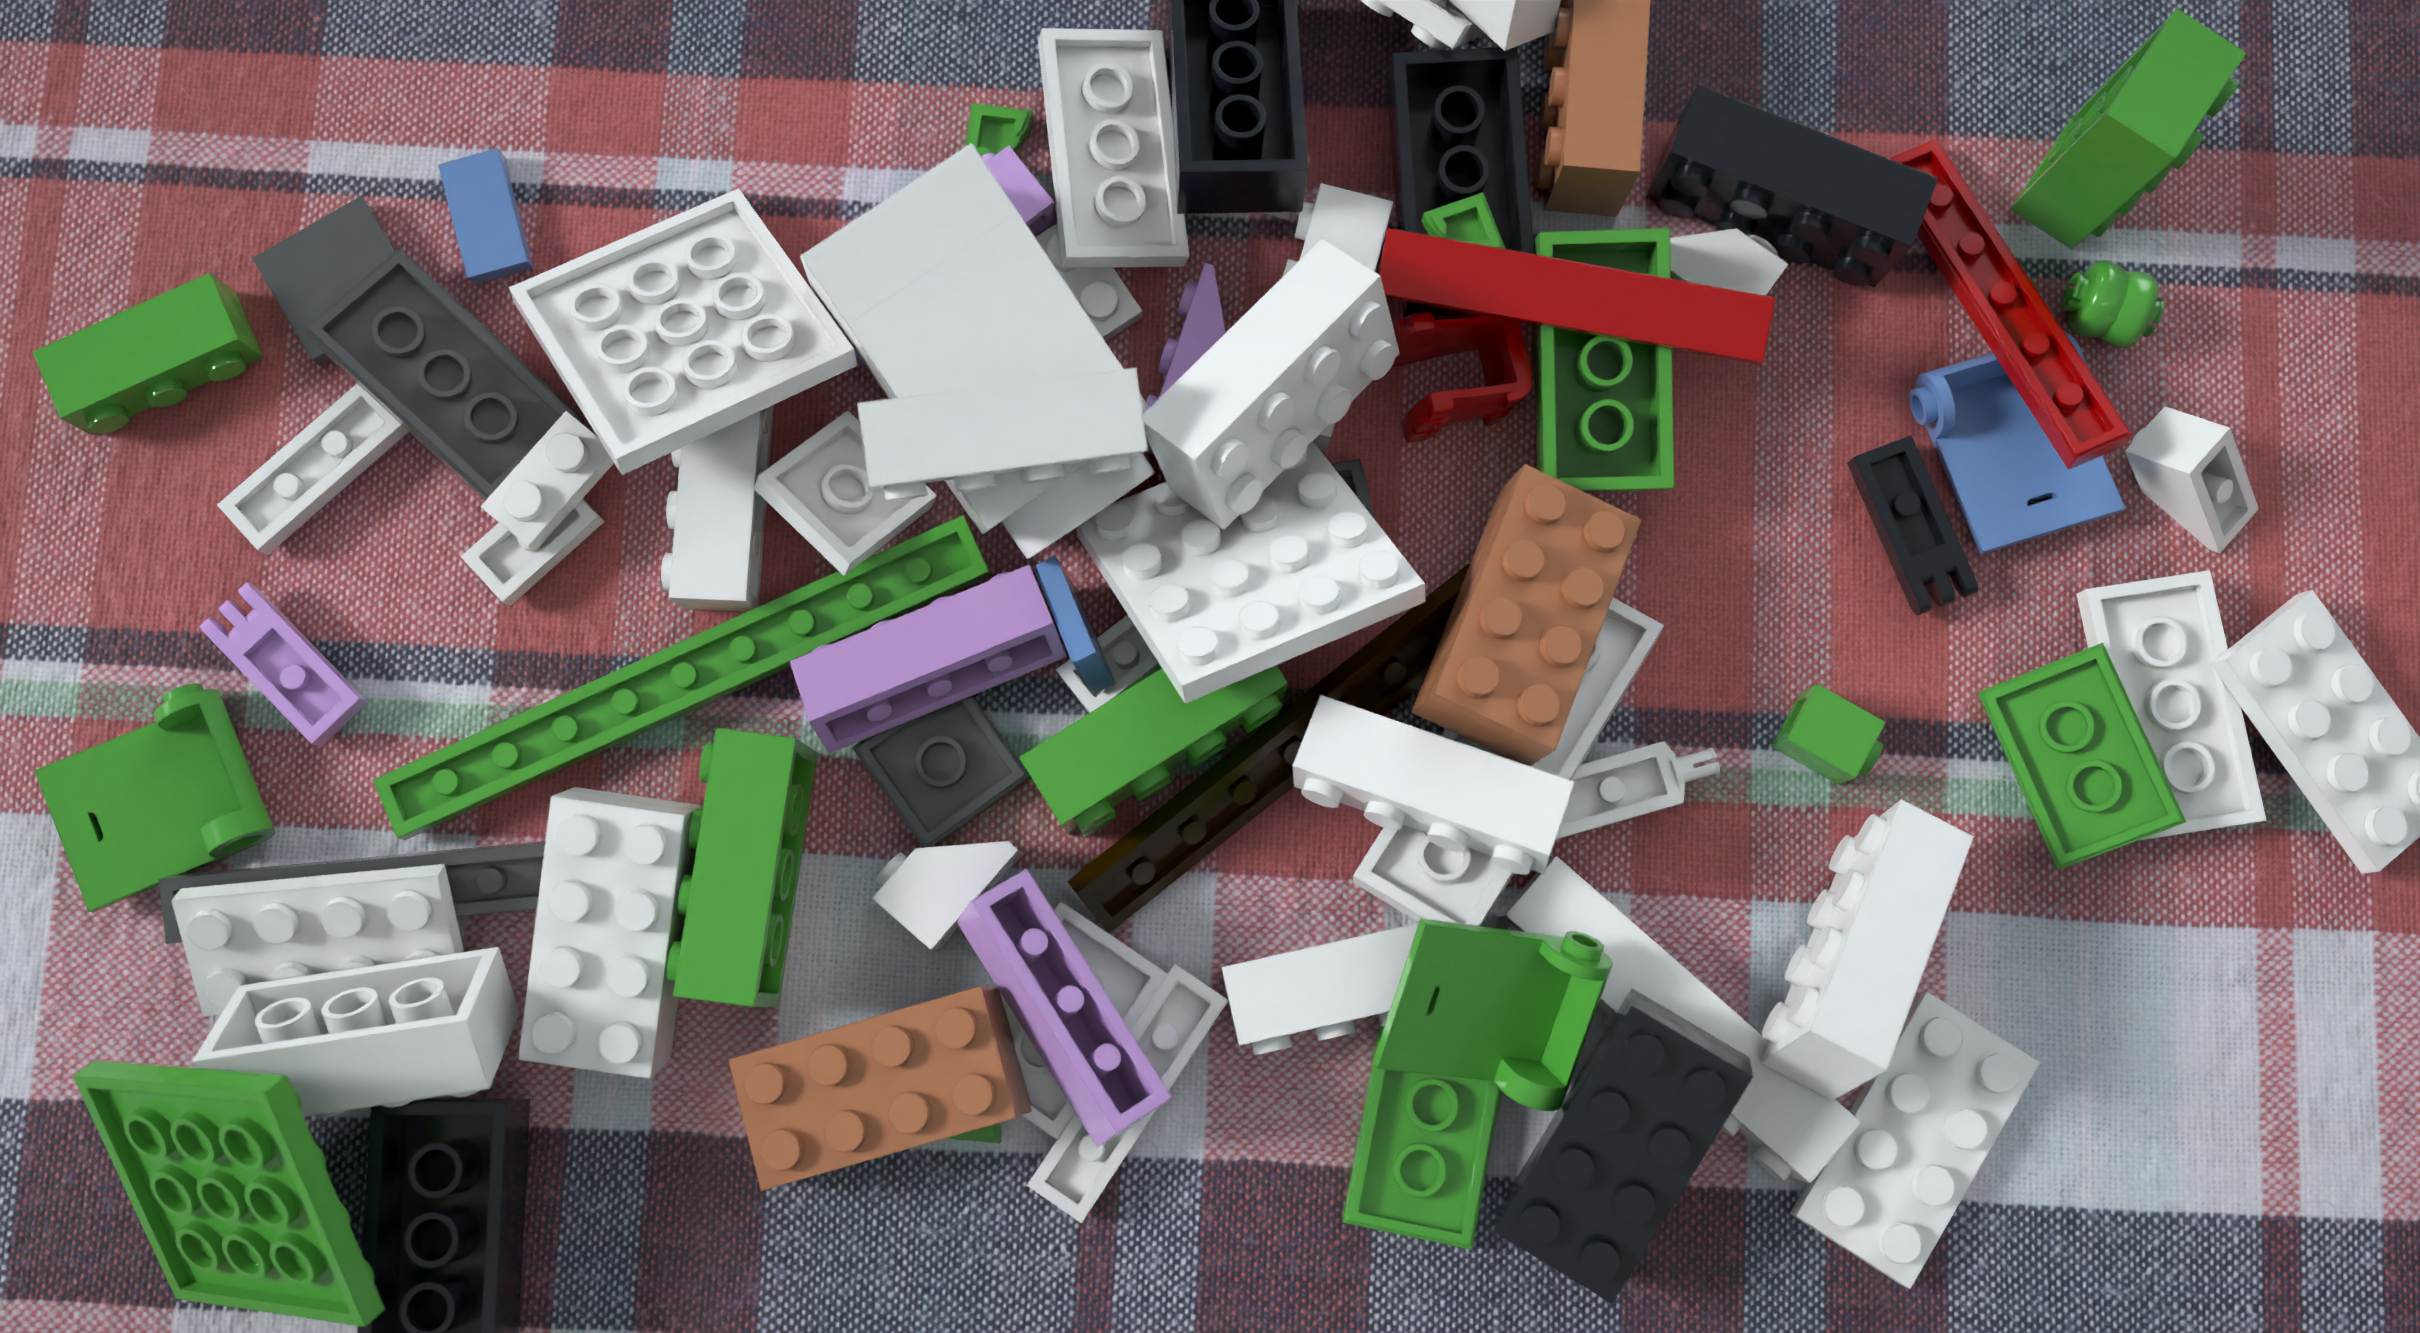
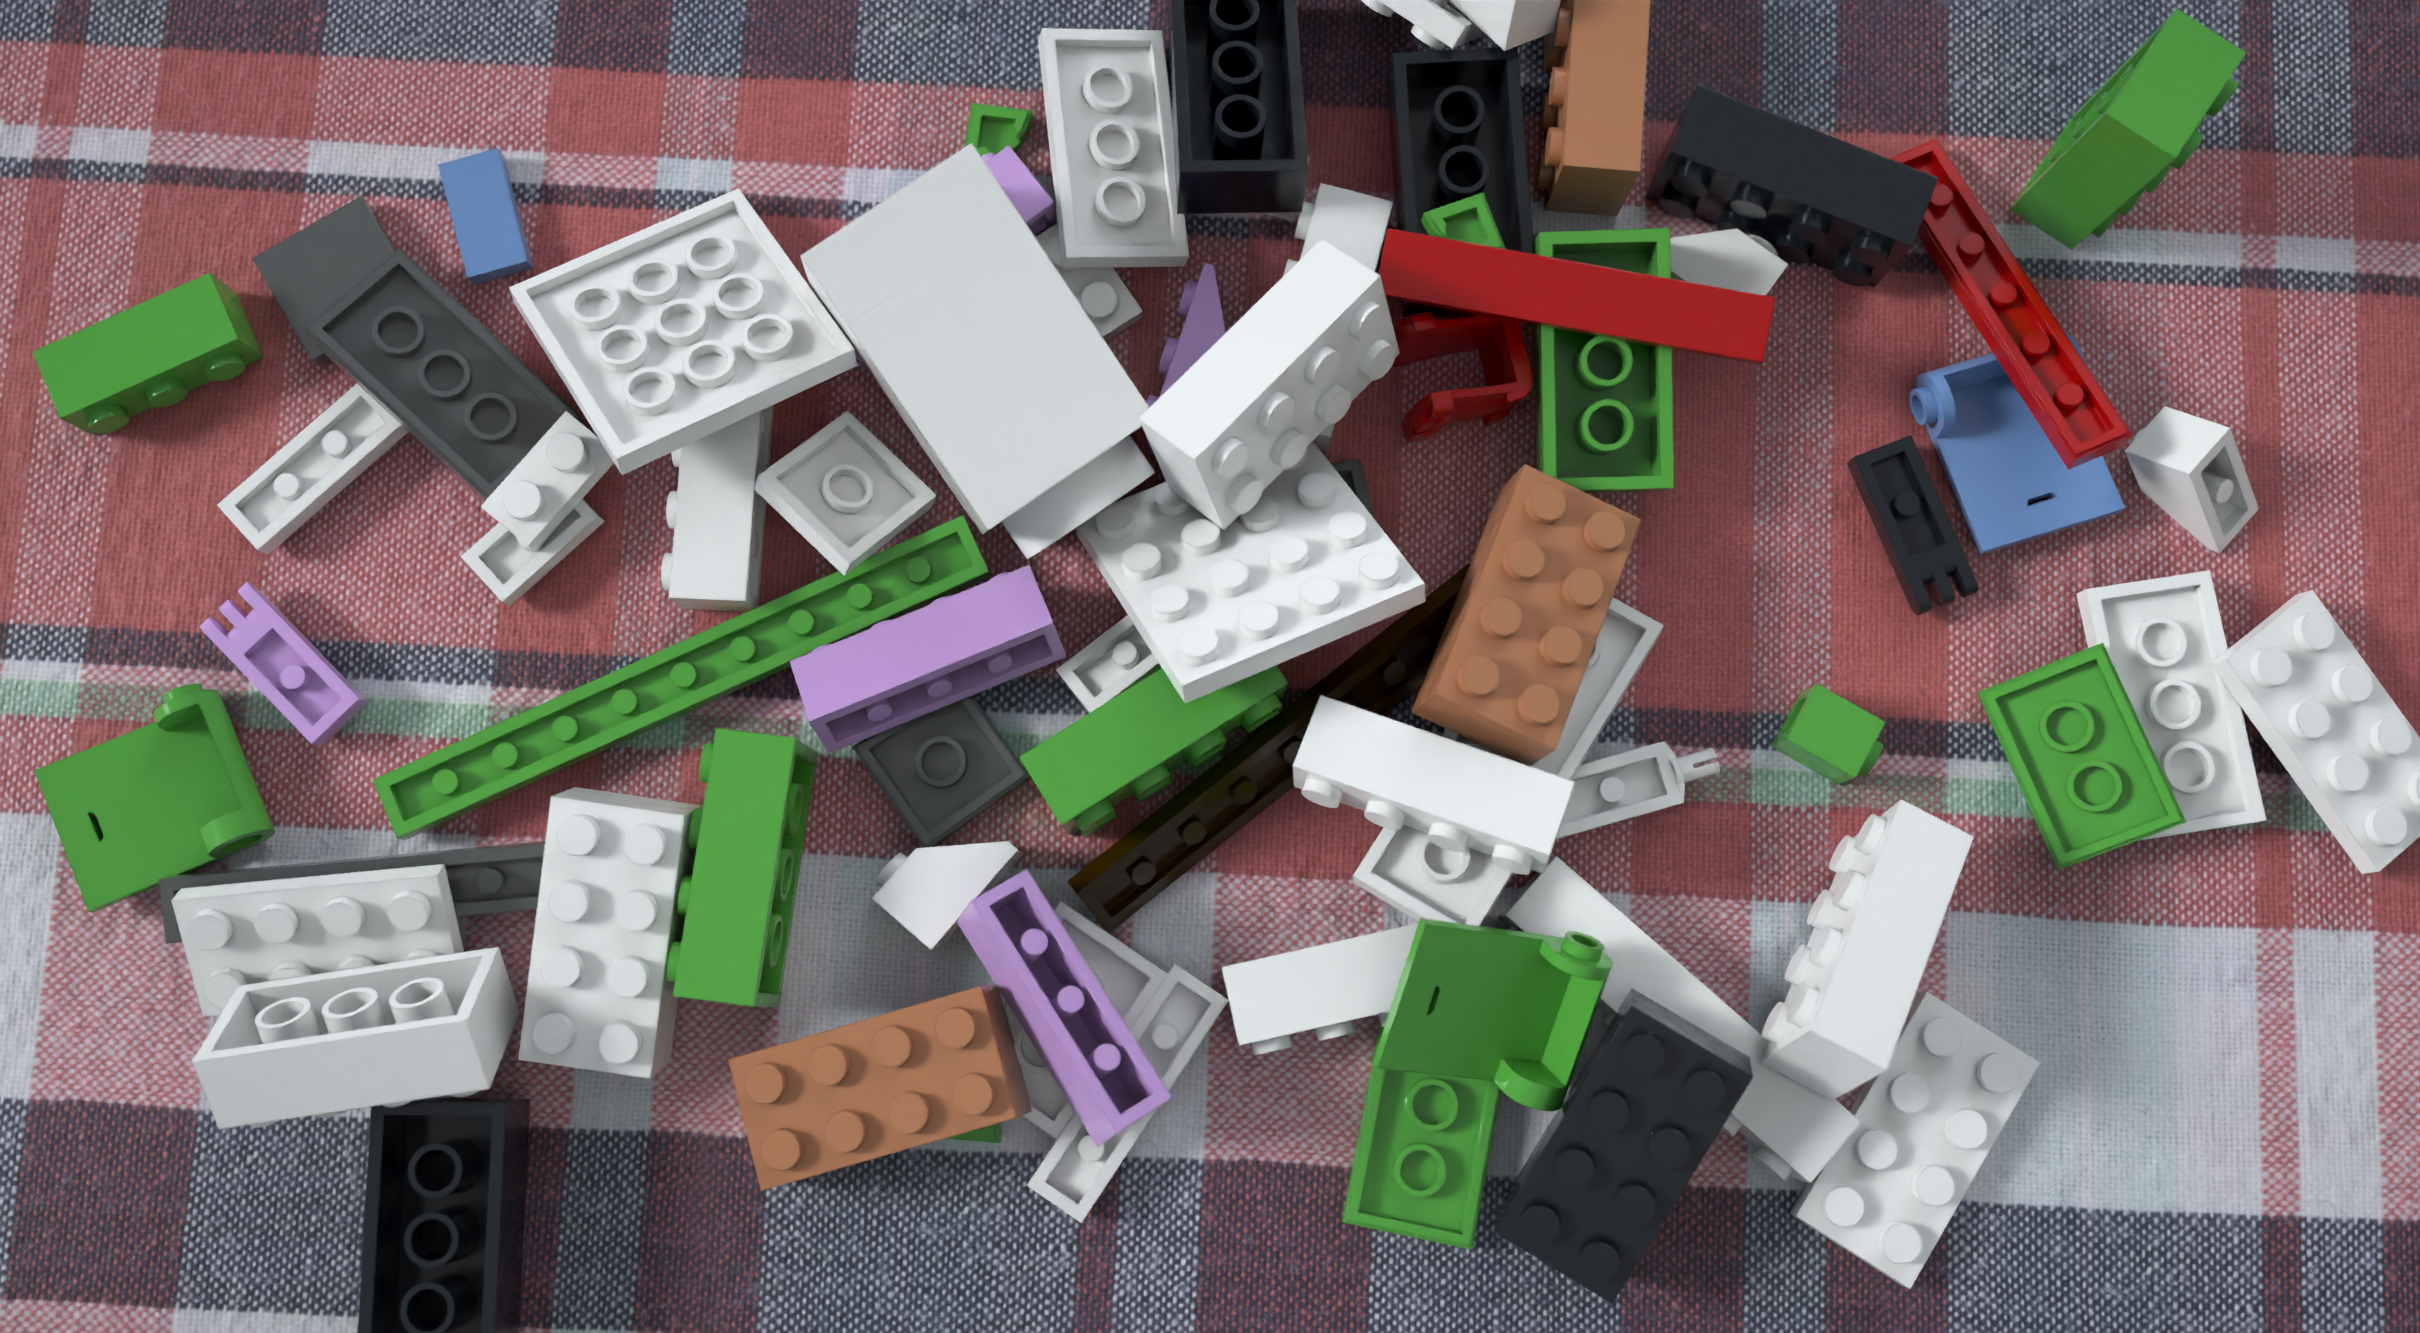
bright green plate [73,1060,385,1327] -> none
white brick [857,368,1148,501] -> none
medium blue tile [1035,555,1116,693] -> none
bright green piece [2061,260,2164,348] -> none

